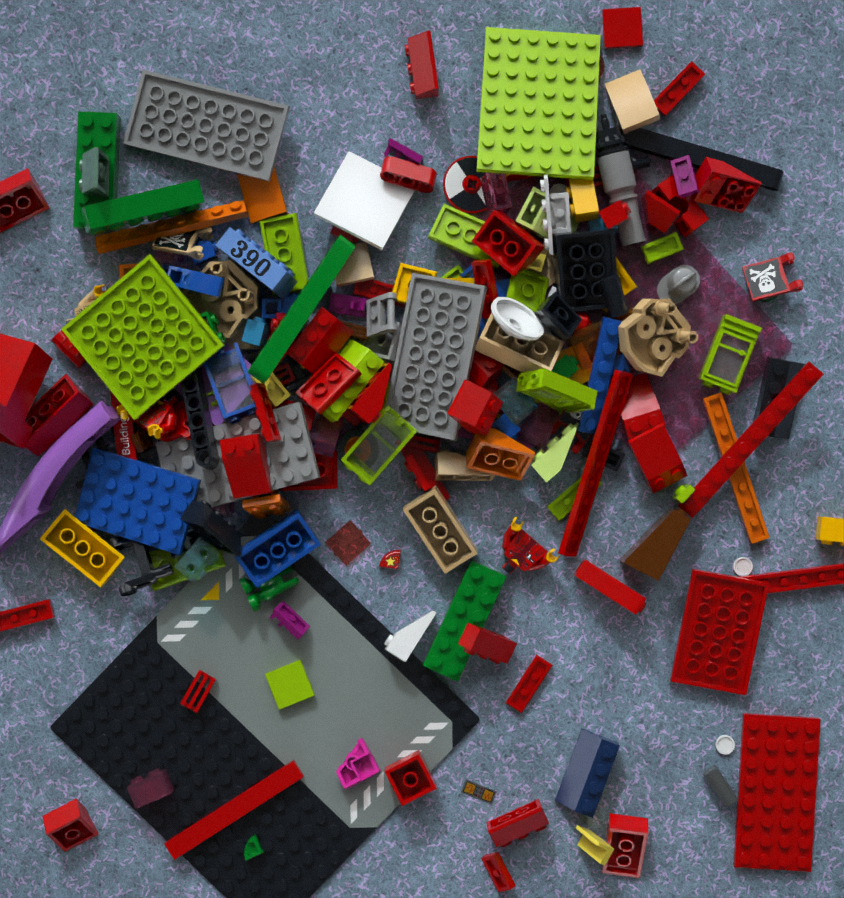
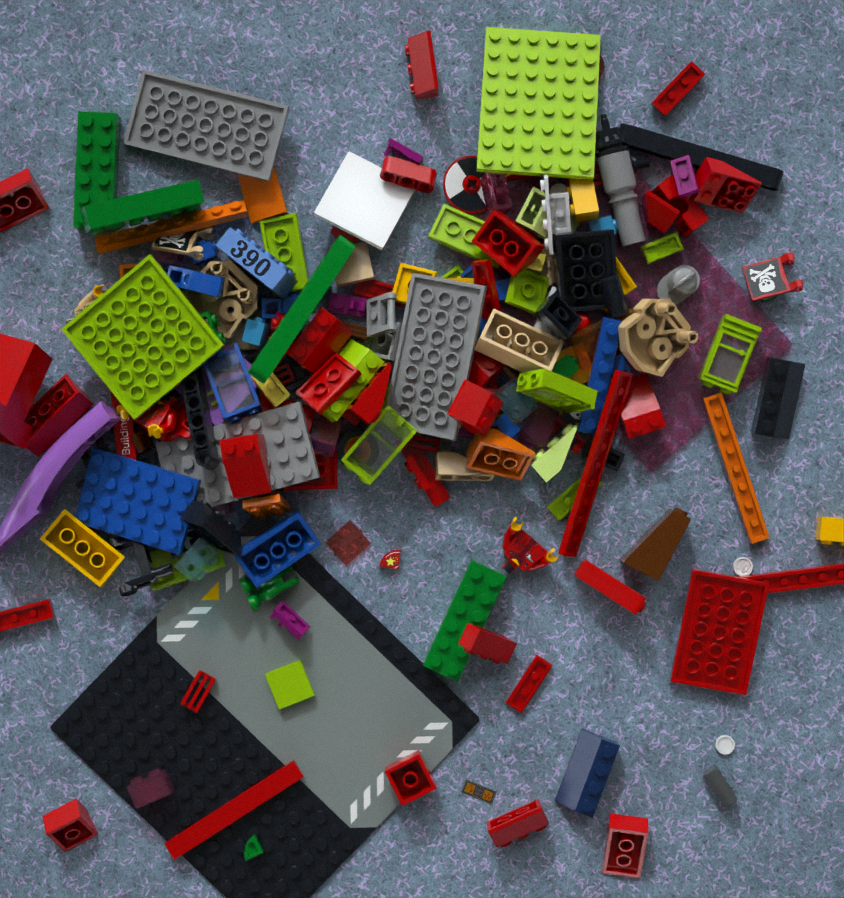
red axle [51,330,87,369] -> none
sand green slope [79,147,110,197] -> none
red plate [250,383,281,442] -> none
dark pink slope [336,738,381,789] -> none
white slope [384,611,436,662] -> none
tan brick [403,486,478,574] -> none
red plate [481,852,516,892] -> none
white dish [491,297,544,341] -> none
light yellow panel [576,825,614,866] -> none
red brick [599,200,631,229] -> none
red tile [602,7,643,49] -> none
tan slope [604,69,660,134] -> none
red slope [628,423,688,494] -> none
lime plate [671,484,695,503] -> none
red plate [678,361,824,518] -> none
red plate [733,713,821,872] -> none

